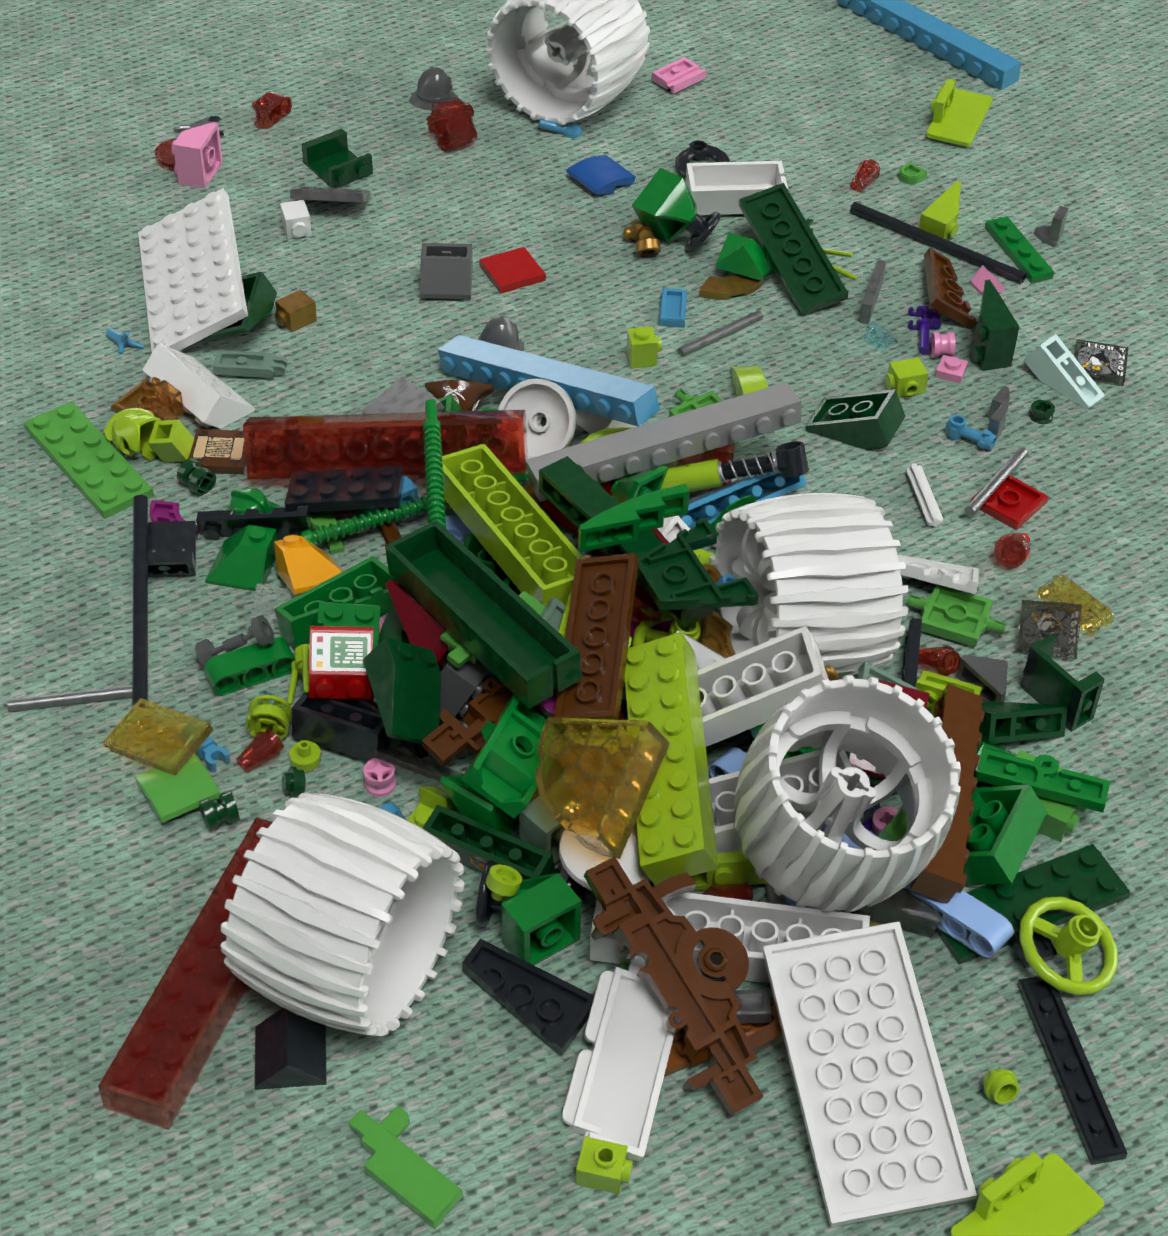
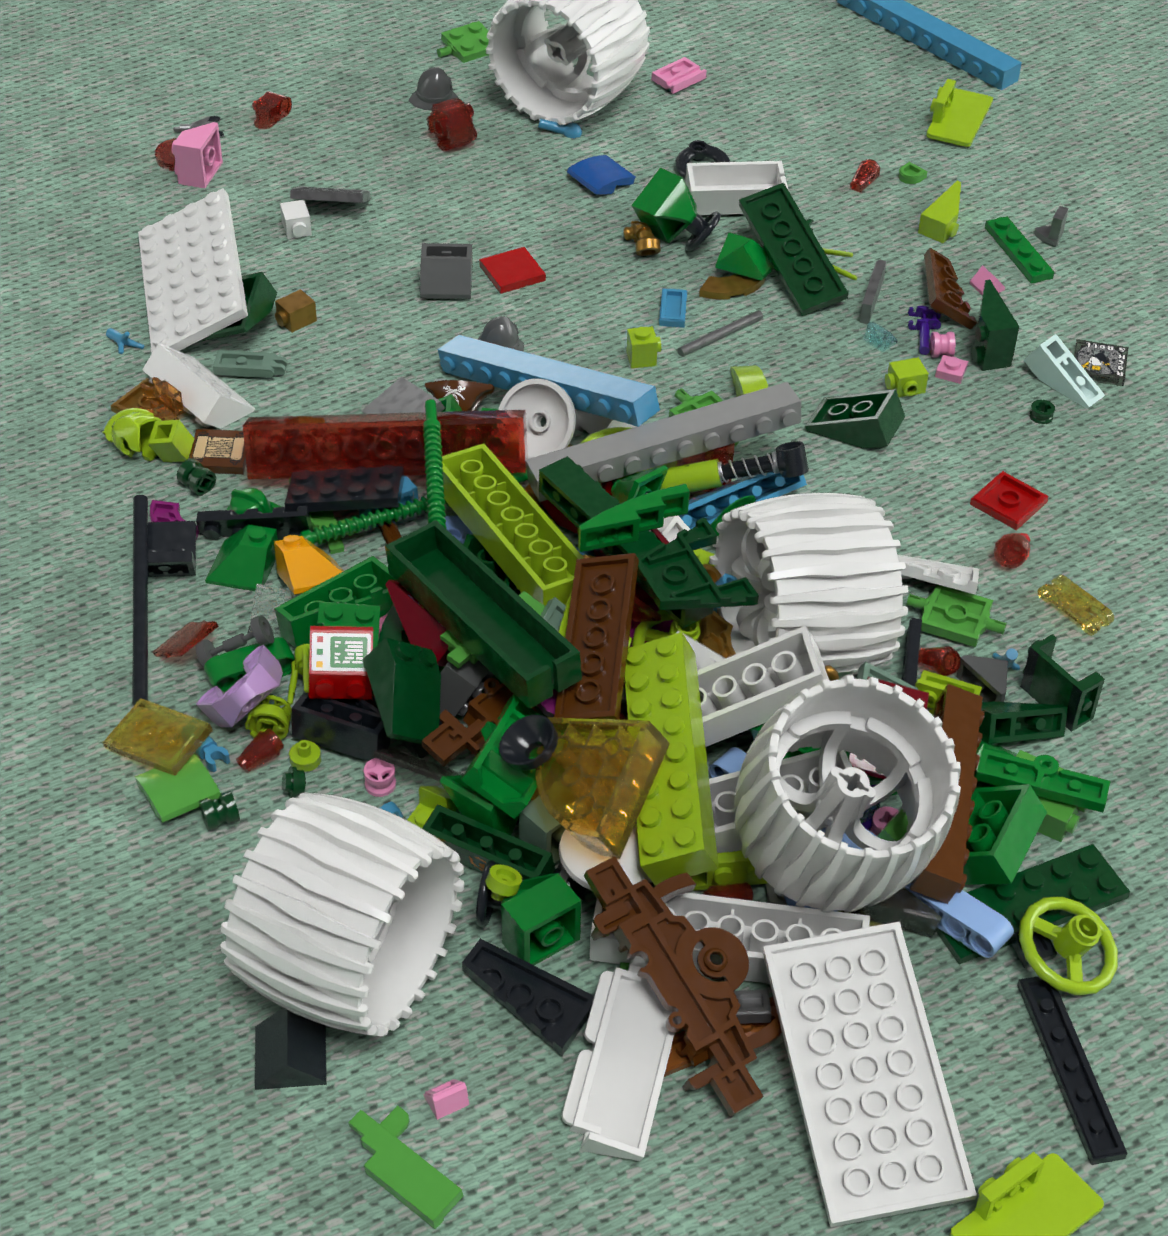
flat silver bar [7,685,132,712] -> none
bright green plate [23,401,154,519] -> none
clear red brick [98,817,273,1130] -> none
dark green panel [302,129,373,188] -> none
lime brick [576,1136,633,1194] -> none
black piece [850,202,1027,284] -> none
white axle [906,463,944,528] -> none
dark azure bar [945,414,997,451] -> none
flat silver bar [965,447,1028,516] -> none
lime plate [983,1067,1020,1105] -> none
flat silver slope [988,386,1010,441] -> none
clear smoke tile [1016,600,1082,659] -> none
none -> clear red piece [153,620,219,658]
none -> lavender connector [196,645,283,727]
none -> bright pink slope [423,1079,469,1120]
none -> bright green plate [437,21,489,63]
none -> black piece [499,715,558,771]
none -> dark azure bar [992,648,1020,670]

